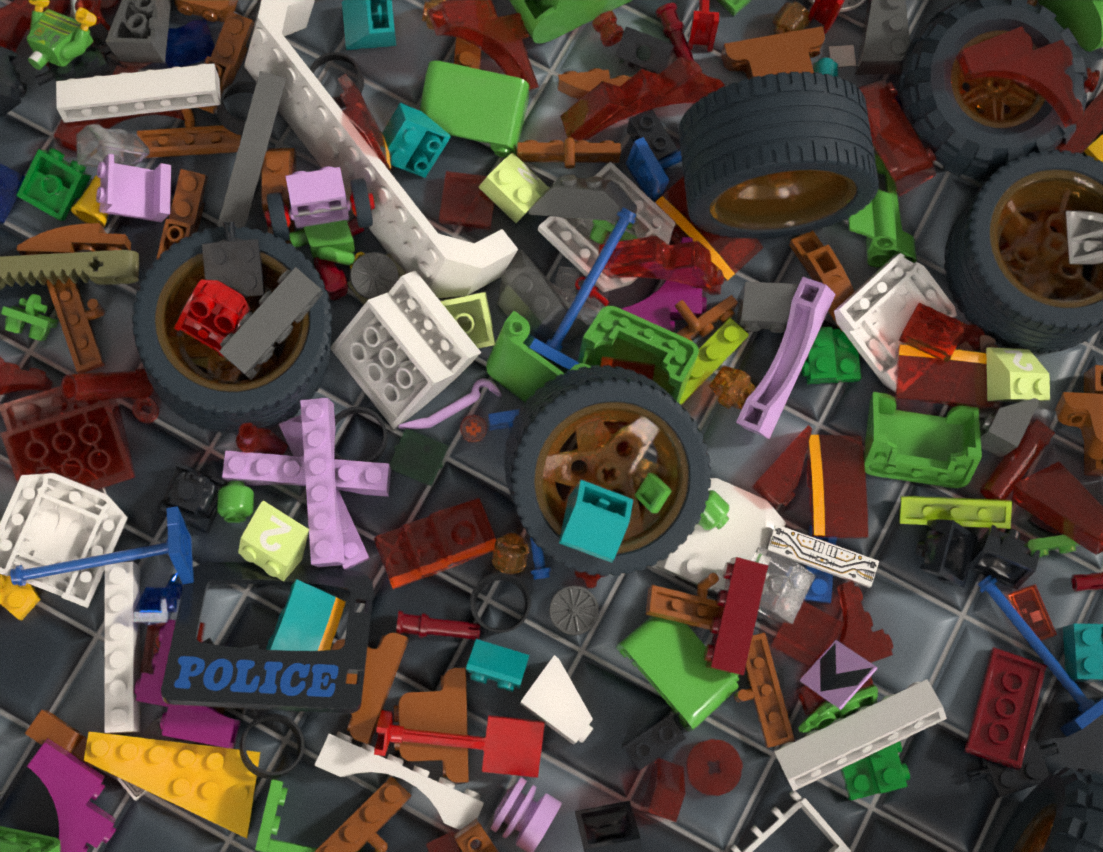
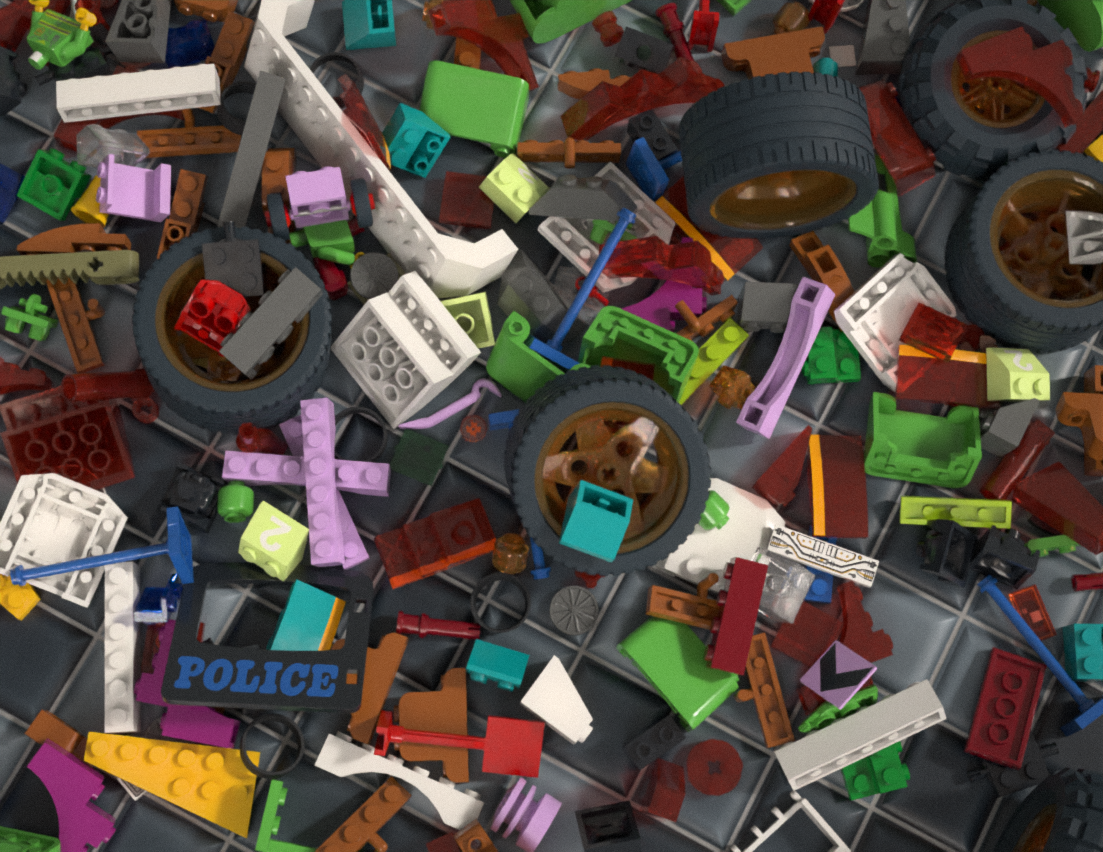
bright green tile [634,473,672,513] -> none

